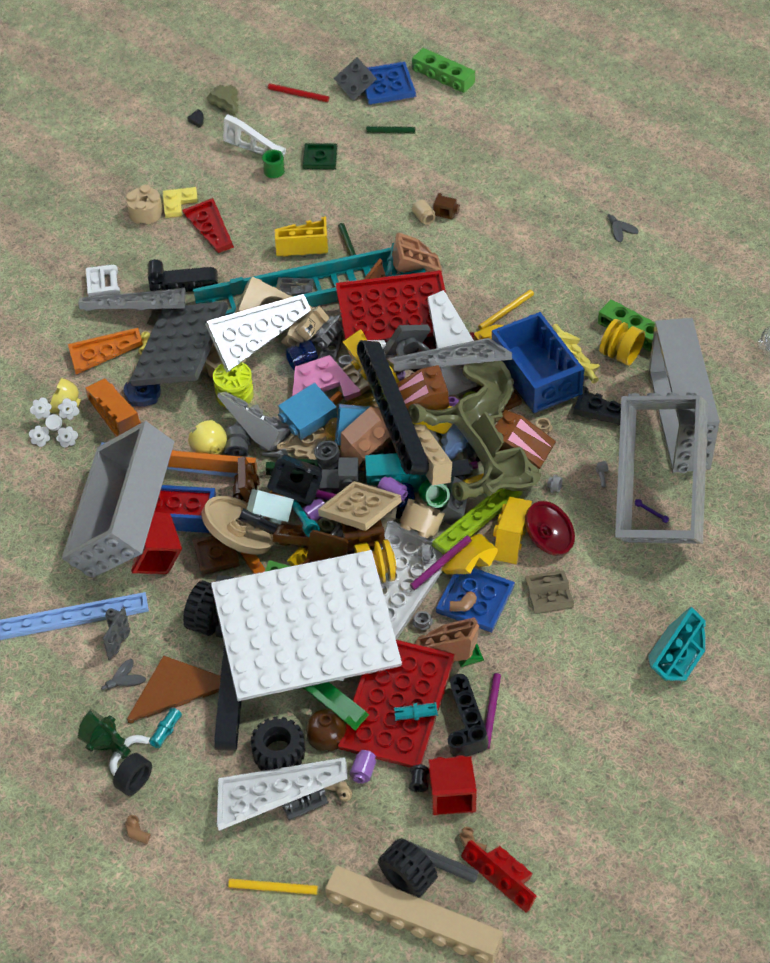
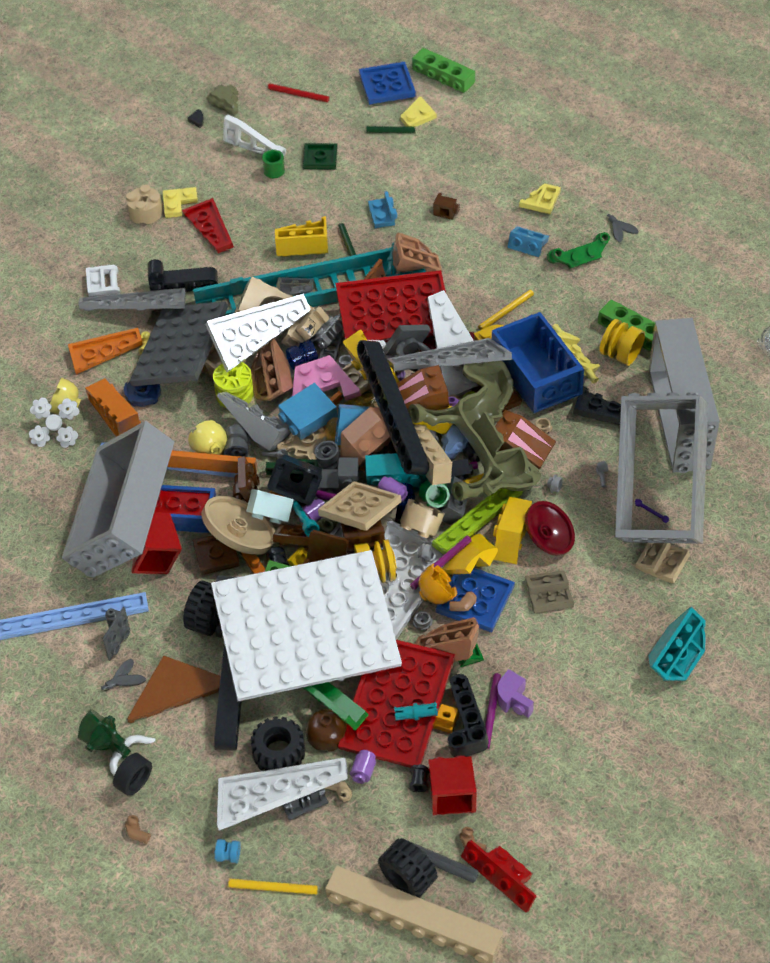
teal pin [149,708,182,748] -> none
black axle [238,508,277,535] -> none
dark grey hinge [334,57,377,101] -> none
tan brick [412,200,435,224] -> none
none -> dark azure wheel [215,839,241,863]
none -> nougat wedge [251,339,293,401]
none -> black wheel [266,547,289,566]
none -> dark azure bracket [368,191,397,228]
none -> light yellow wing [400,96,437,127]
none -> light orange cylinder [419,563,457,604]
none -> light orange piece [434,704,459,734]
none -> medium lavender brick [497,669,534,718]
none -> dark azure bracket [507,226,549,257]
none -> light yellow wing [519,183,561,214]
none -> green plate [547,232,610,269]
none -> tan slope [635,543,690,584]

